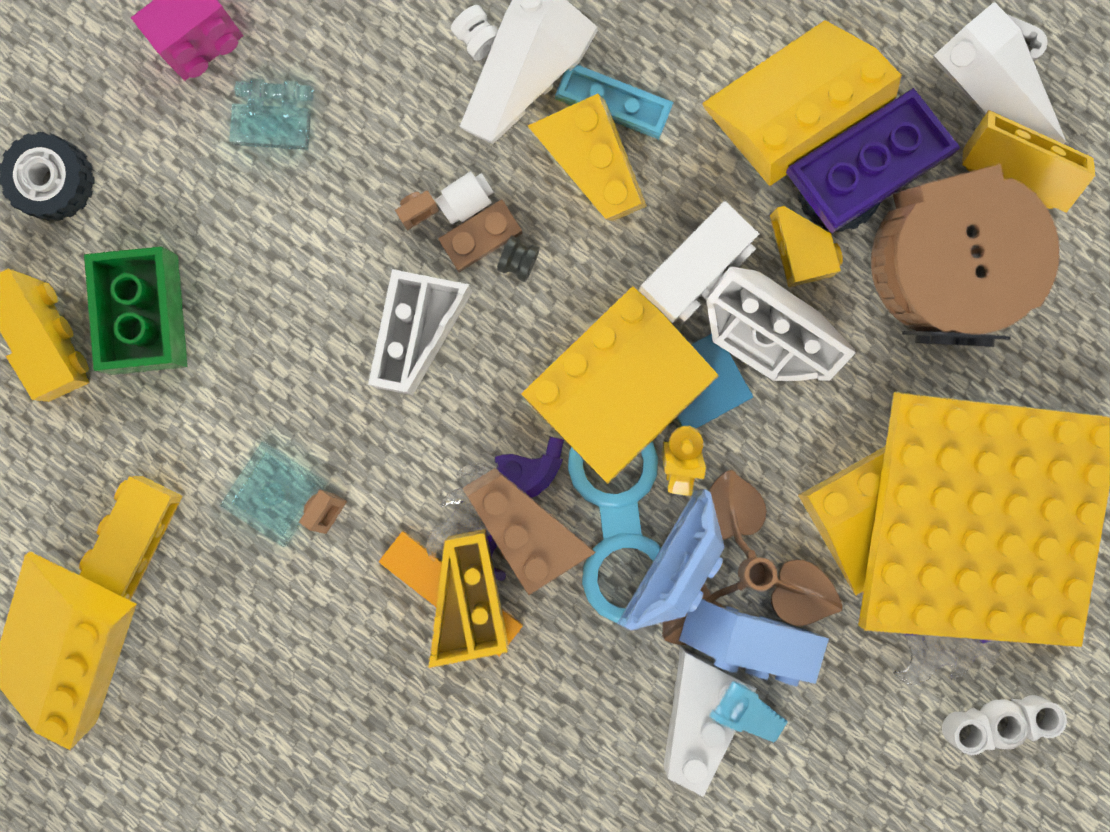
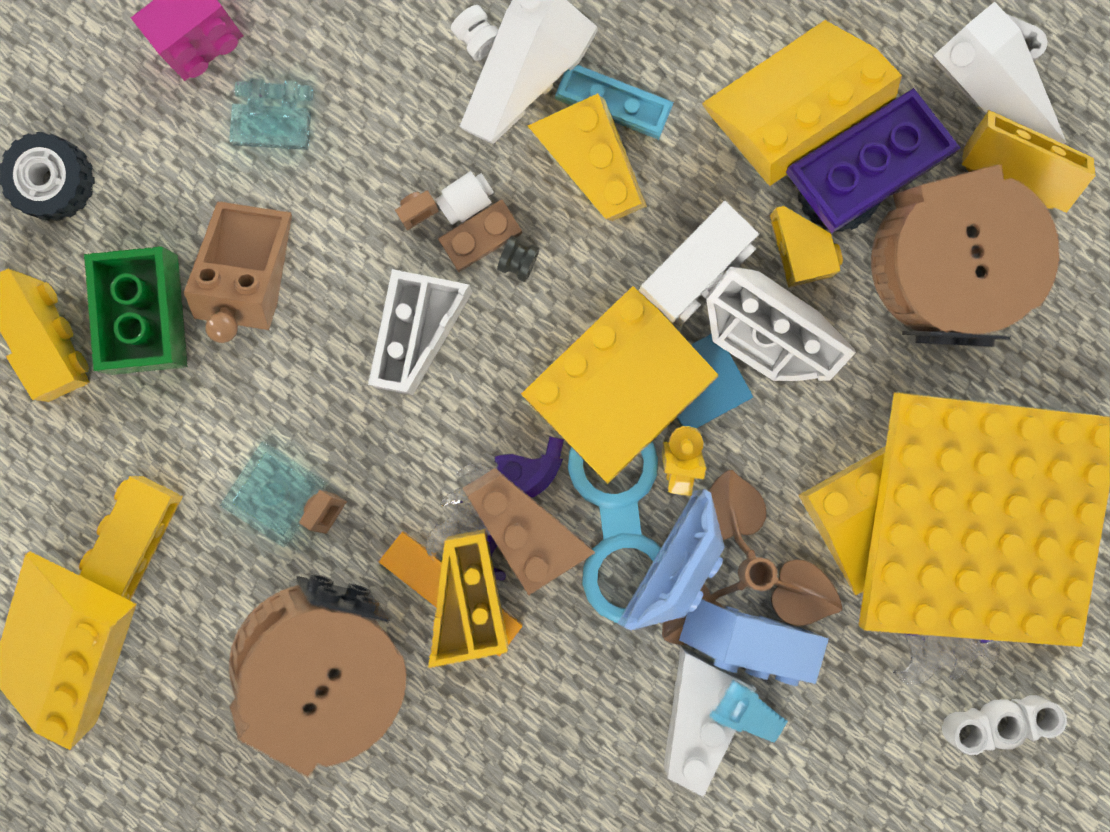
none -> medium nougat slope [184,201,292,343]
none -> medium nougat piece [229,574,406,777]

